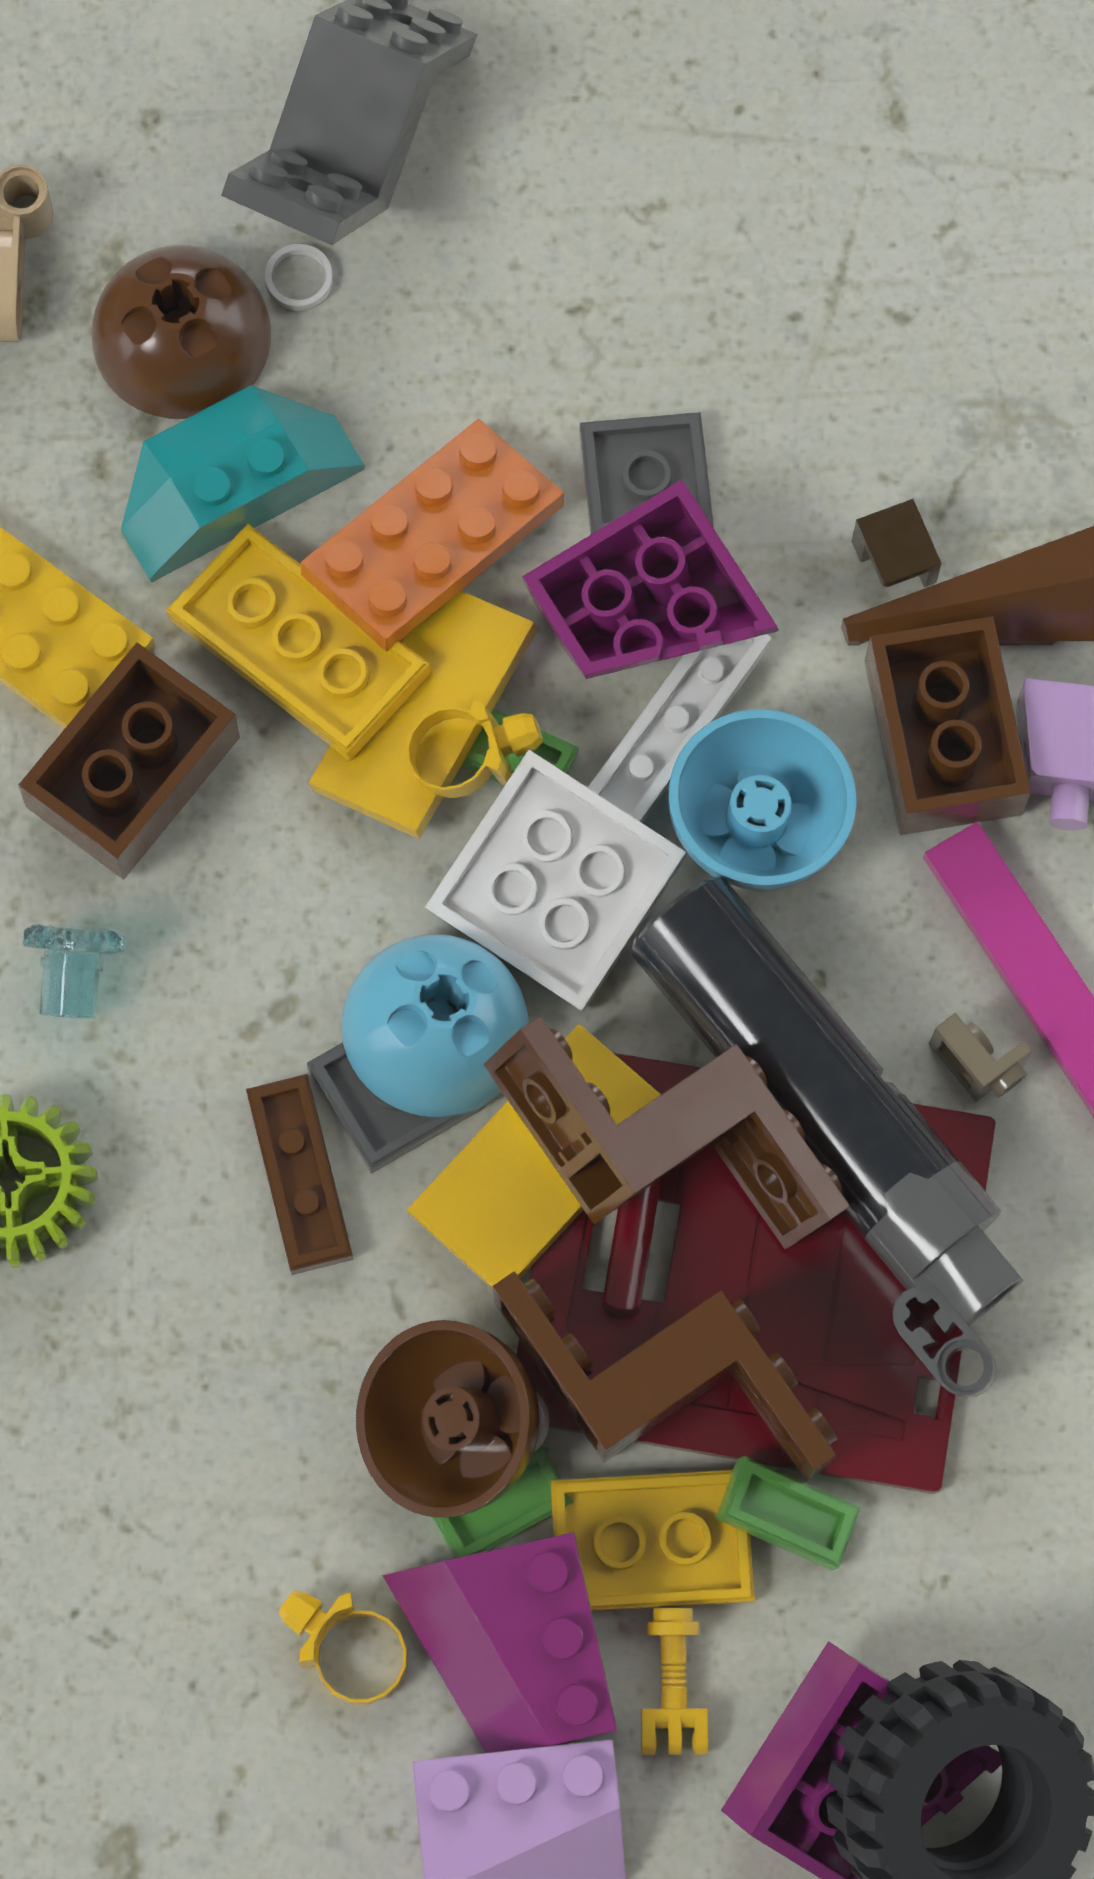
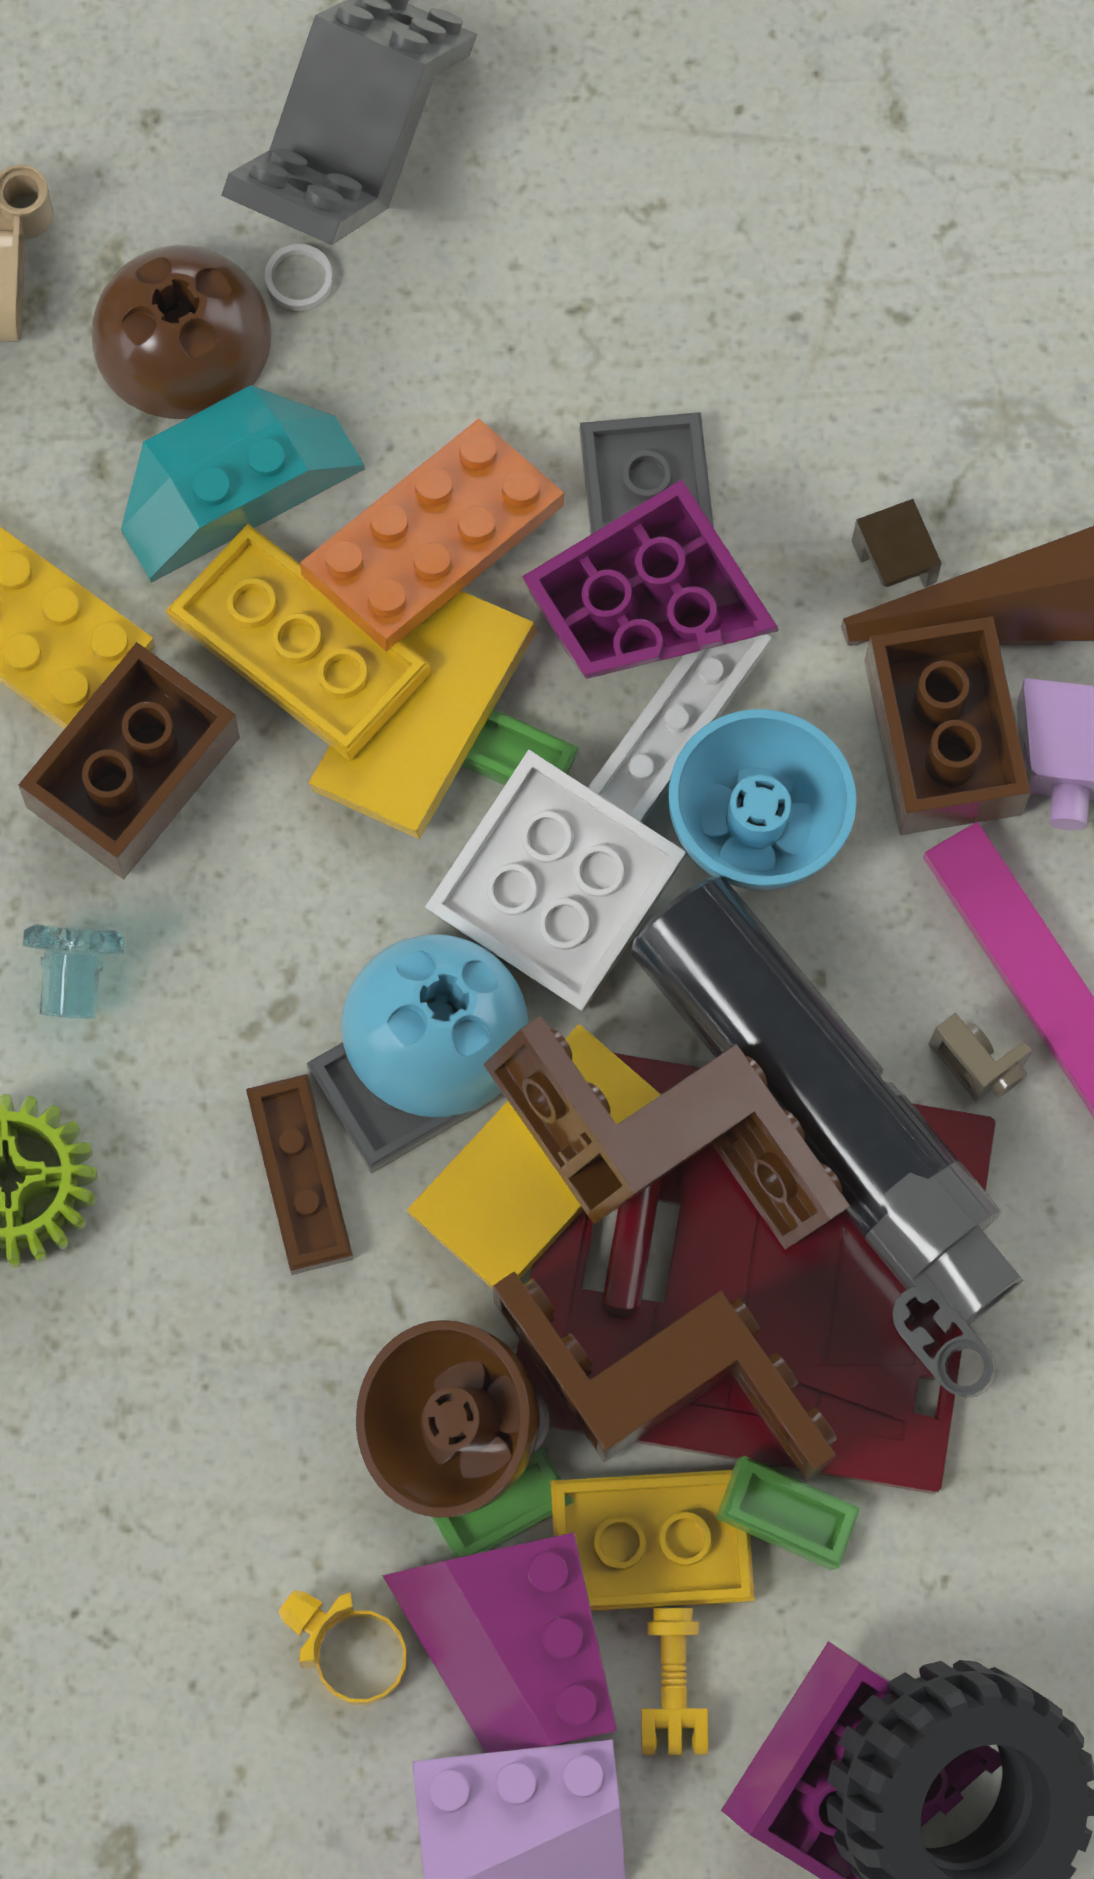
yellow piece [406,698,543,798] -> none

